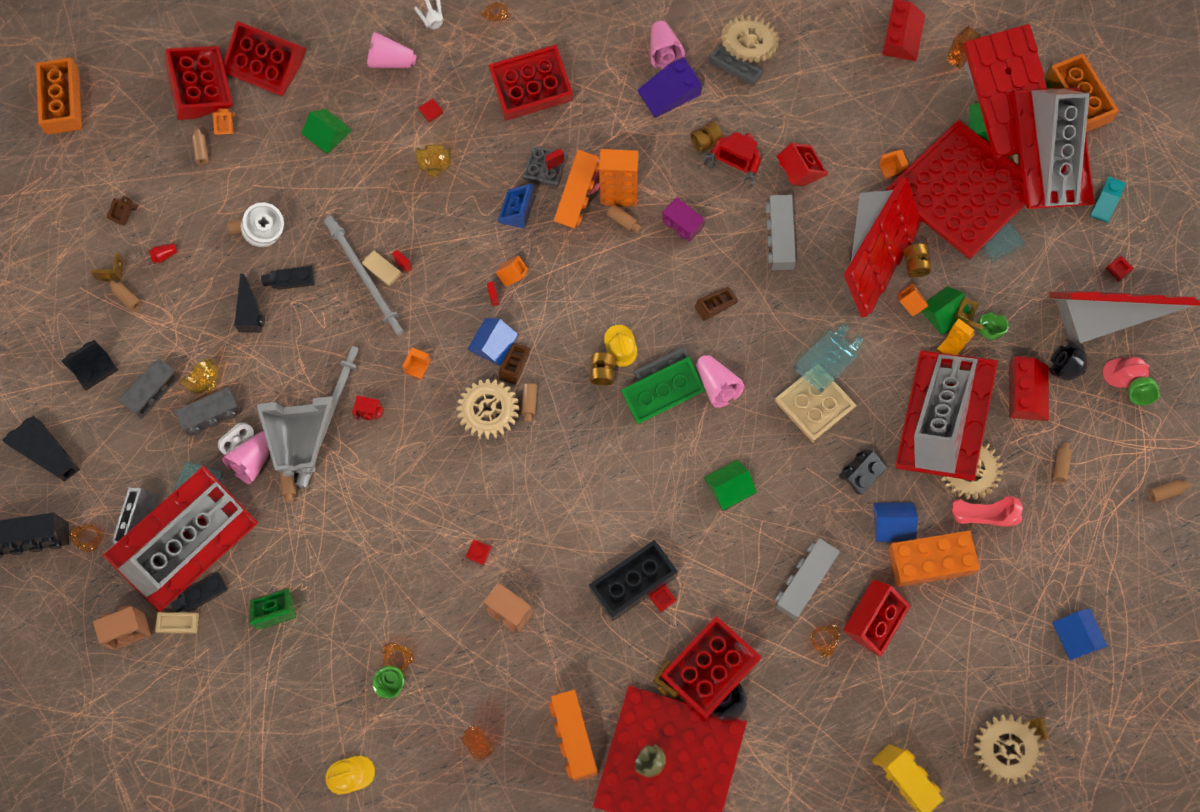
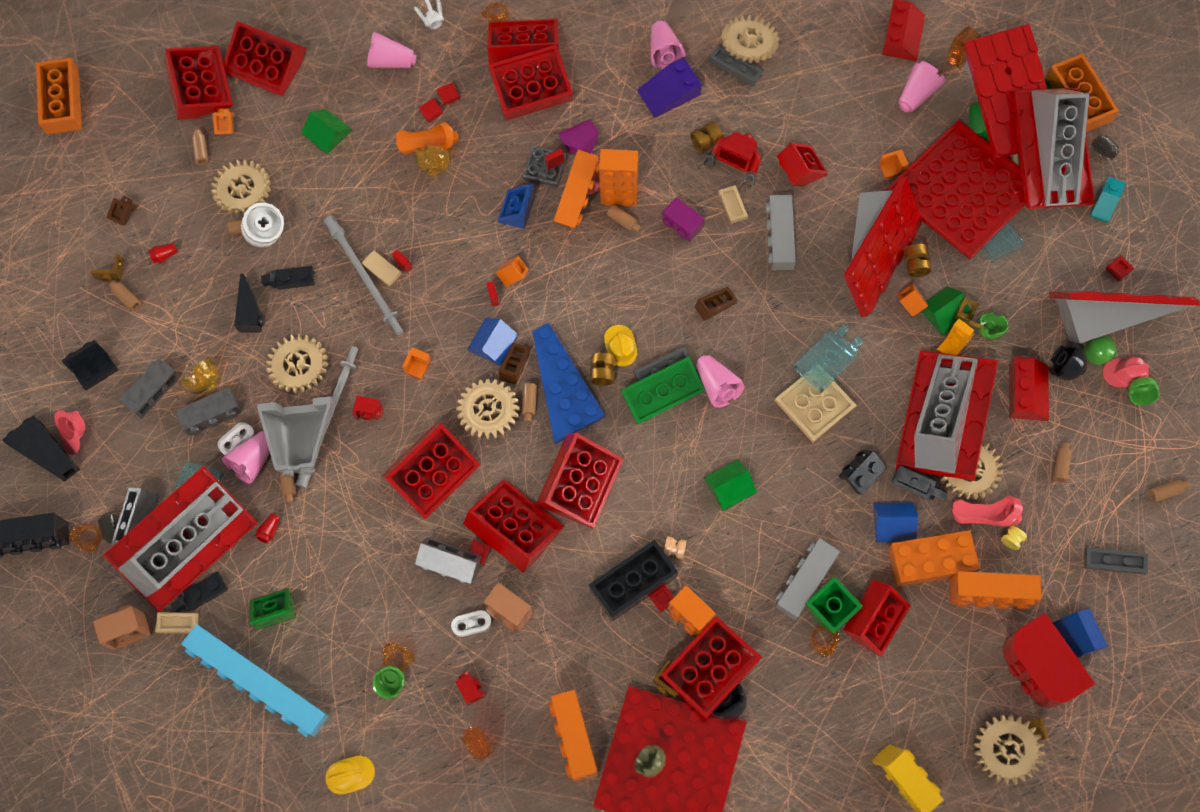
none -> coral piece [54,410,85,455]
none -> clear smoke brick [97,513,119,543]
none -> medium azure brick [181,624,329,737]
none -> tan gear [211,159,271,215]
none -> red cone [255,513,280,544]
none -> tan gear [266,334,328,393]
none -> red slope [381,422,480,519]
none -> orange hair [395,122,459,154]
none -> brick [415,537,482,584]
none -> red tile [437,82,460,106]
none -> white plate [451,611,492,637]
none -> red brick [455,671,486,706]
none -> red slope [463,479,564,573]
none -> red slope [487,18,559,64]
none -> blue wing [532,323,605,444]
none -> red slope [536,432,623,529]
none -> magenta slope [558,119,599,155]
none -> light nougat wheel [664,536,687,560]
none -> orange brick [668,586,716,637]
none -> tan tile [718,185,748,224]
none -> green slope [805,576,863,634]
none -> black hinge [892,465,948,501]
none -> bright pink cone [898,61,946,113]
none -> orange brick [949,571,1042,610]
none -> light yellow wheel [1001,526,1027,551]
none -> red brick [1003,613,1096,708]
none -> bright green hair [1084,336,1117,365]
none -> dark grey plate [1084,547,1148,575]
none -> clear smoke brick [1091,134,1119,161]

